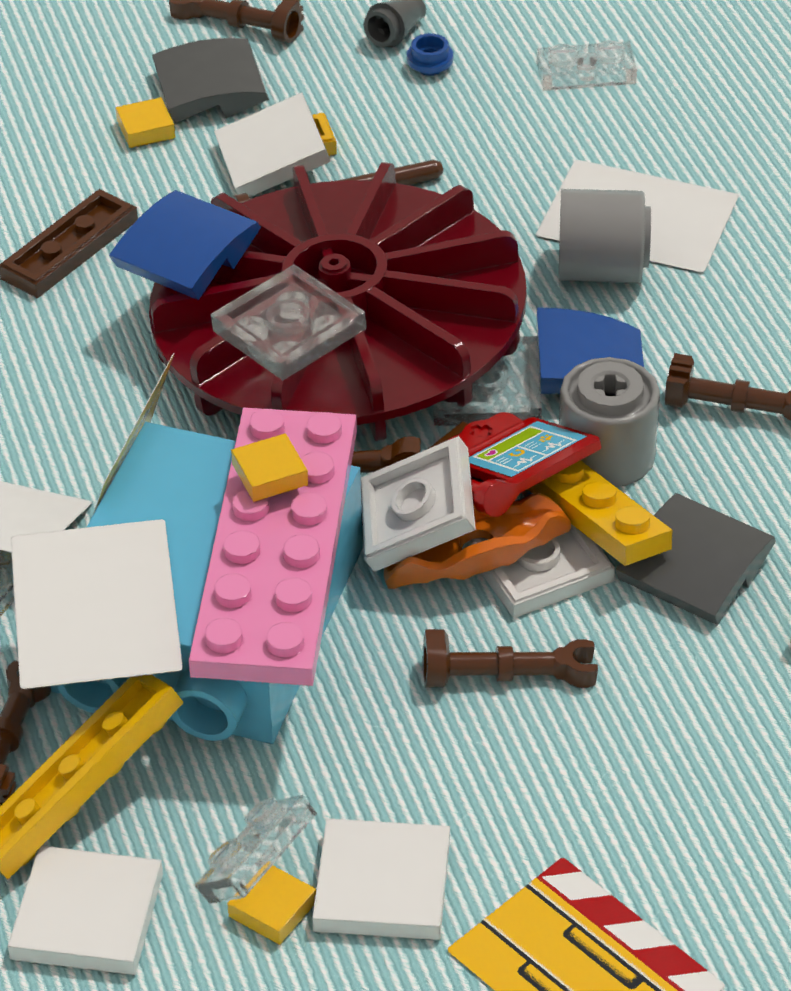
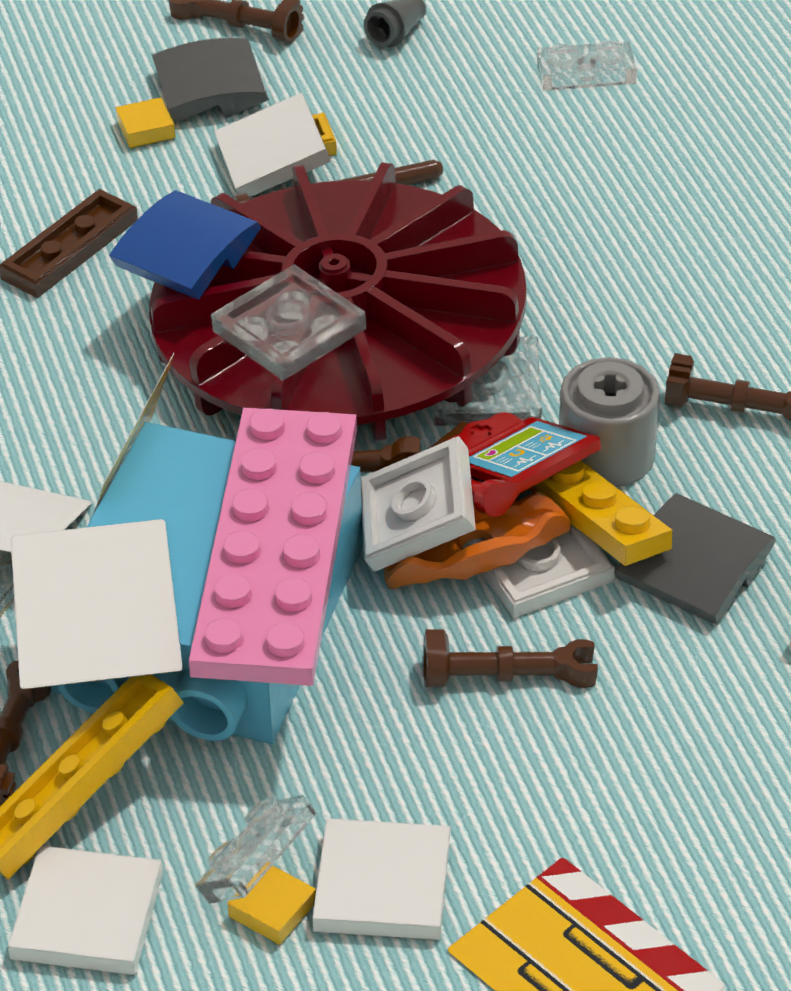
yellow tile [231,433,308,502] -> none
blue plate [407,33,453,76] -> none
white sticker [536,160,739,273] -> none
blue slope [536,308,644,394] -> none
light grey piece [558,189,651,283] -> none

